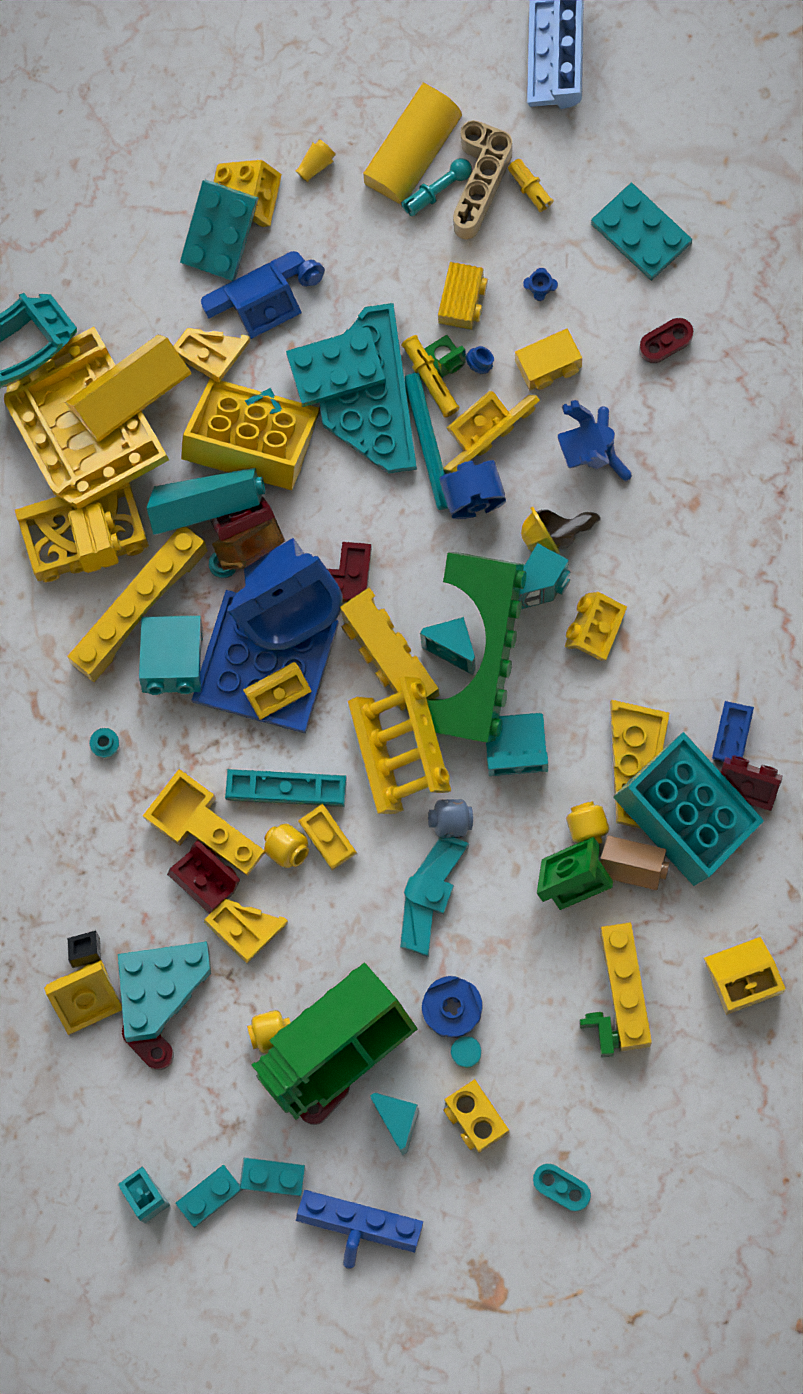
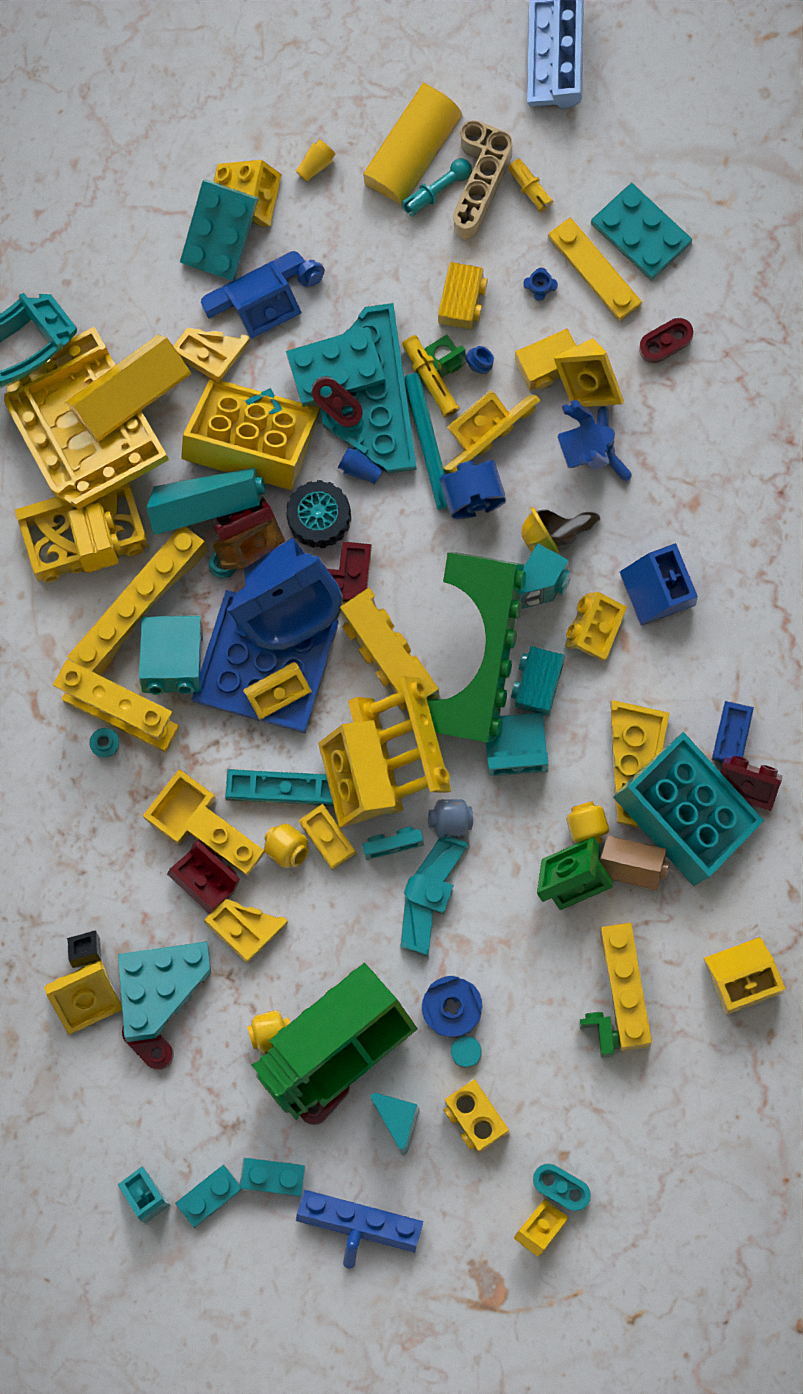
teal slope [420,617,476,676] -> none
none -> yellow fence [53,659,180,753]
none -> black wheel [286,480,351,548]
none -> dark red plate [311,376,363,427]
none -> yellow slope [318,720,396,828]
none -> blue cone [338,447,383,485]
none -> teal plate [362,827,424,860]
none -> teal brick [511,646,565,716]
none -> yellow slope [514,1199,569,1257]
none -> yellow plate [548,217,642,322]
none -> yellow slope [553,338,624,407]
none -> blue slope [619,543,698,626]

